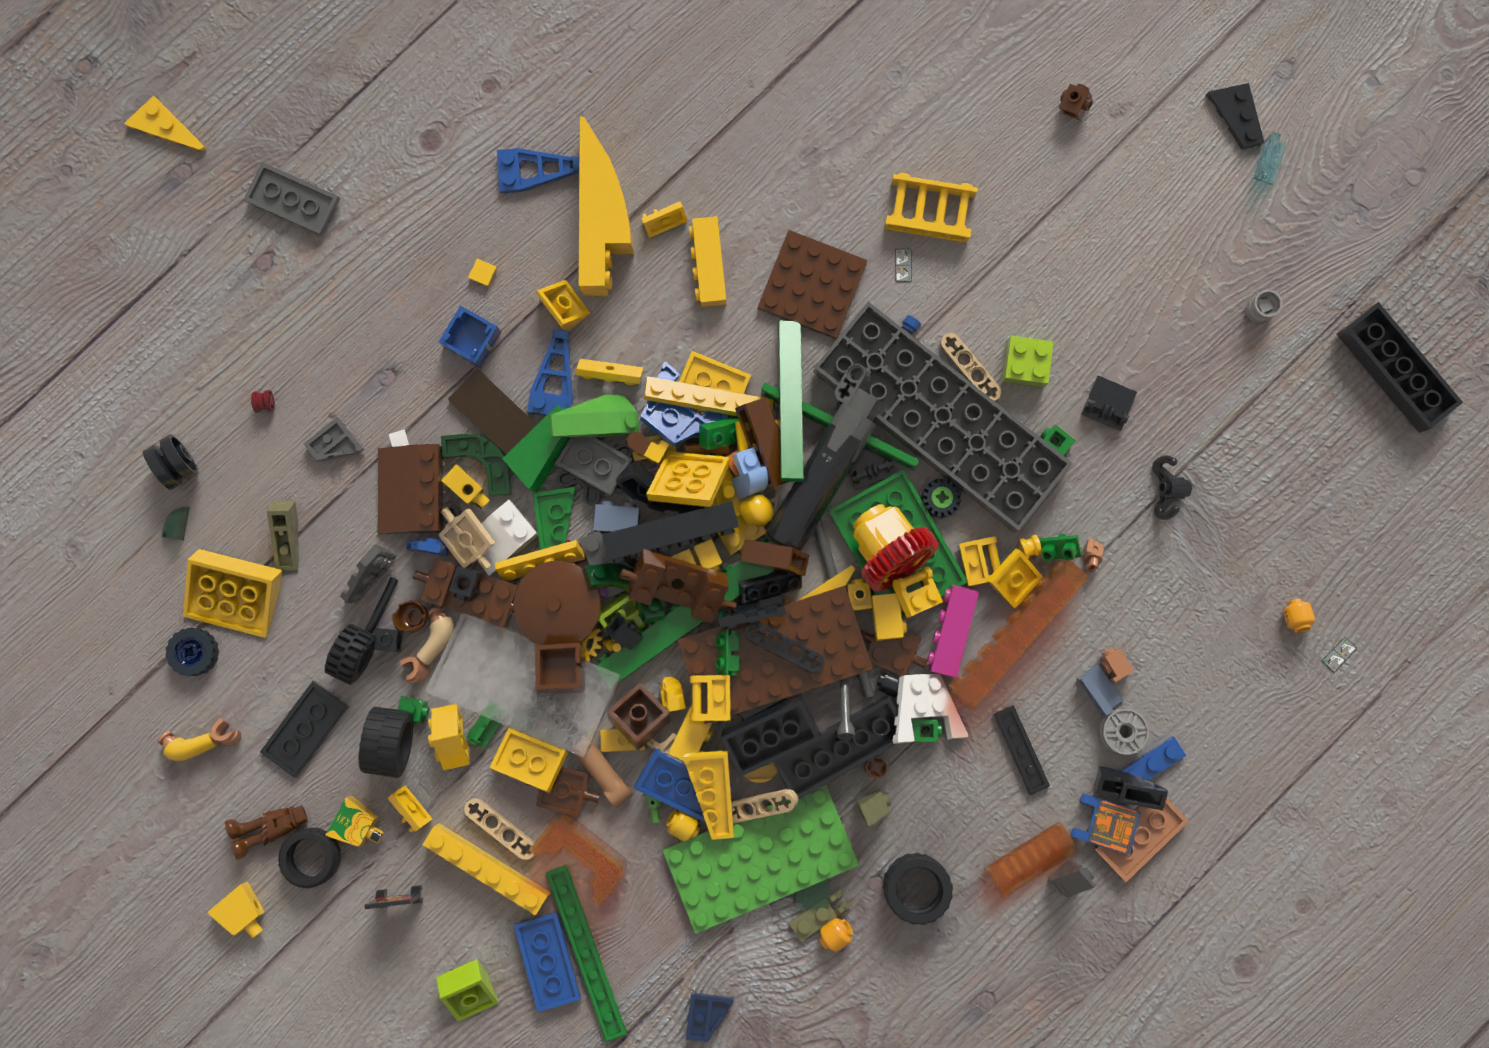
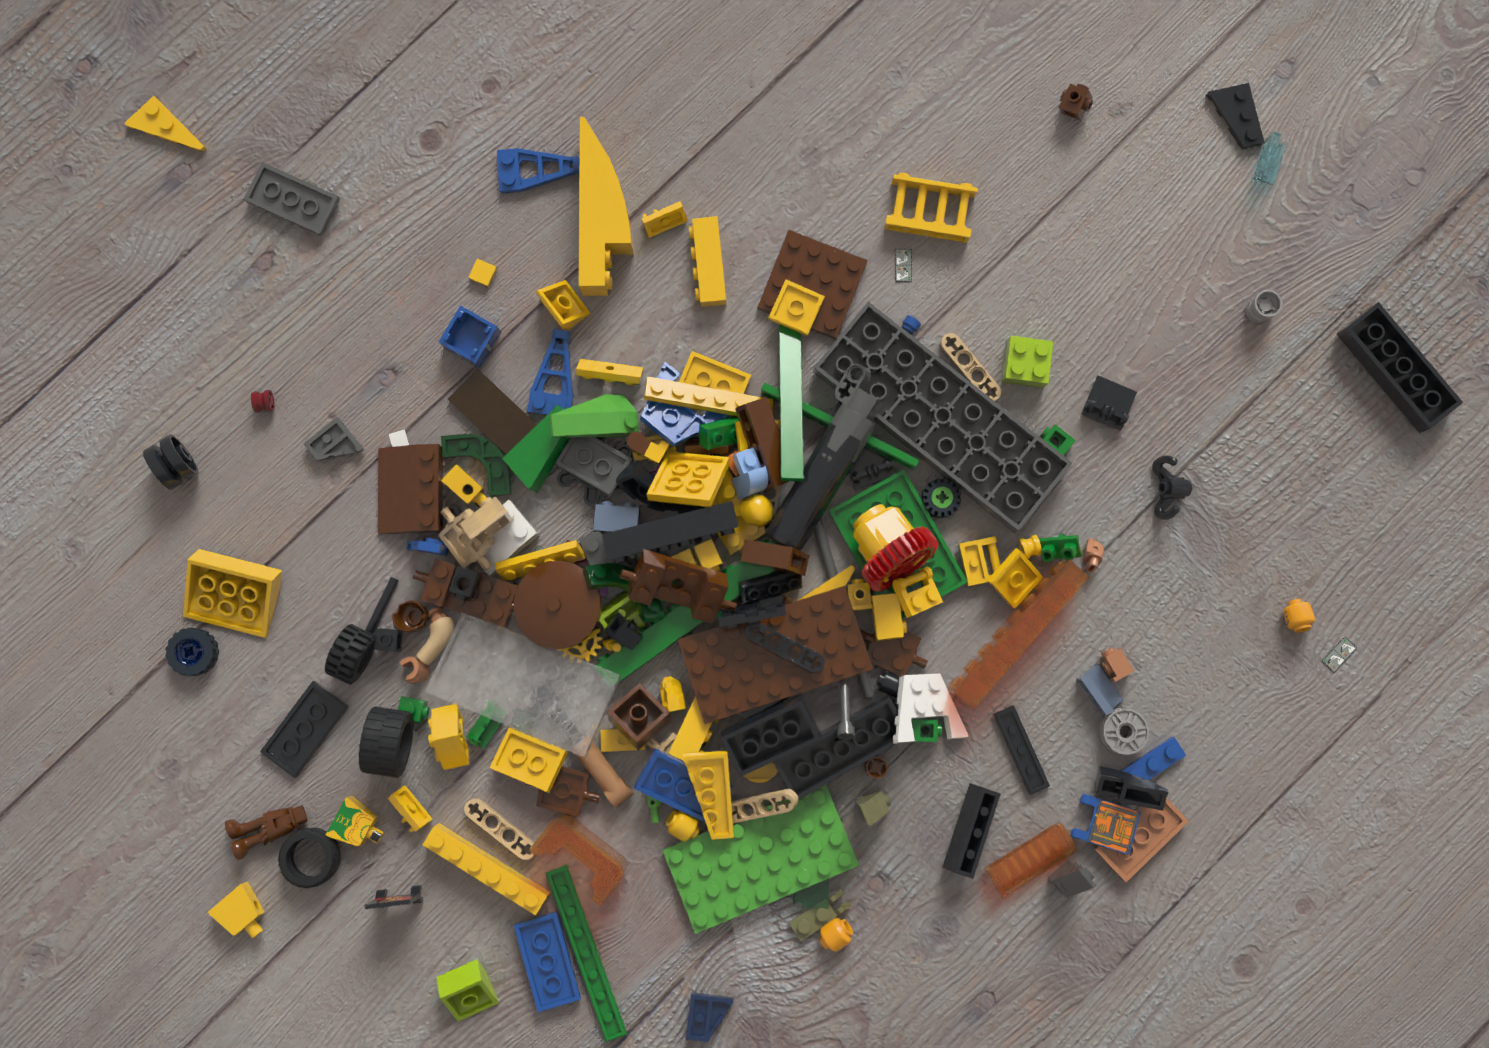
piece [157,717,242,762] -> none
clear green brick [161,507,190,541] -> none
olive slope [267,501,299,571] -> none
dark grey plate [340,544,396,603] -> none
green wing [532,487,576,550] -> none
reddish brown piece [535,643,585,695] -> none
yellow plate [690,675,730,721] -> none
green hinge [716,630,739,676] -> none
black tyre [883,853,953,925] -> none
dark pink brick [927,584,979,678] -> none
none -> tan slope [460,496,514,547]
none -> yellow tile [768,280,825,336]
none -> black brick [942,783,1001,879]

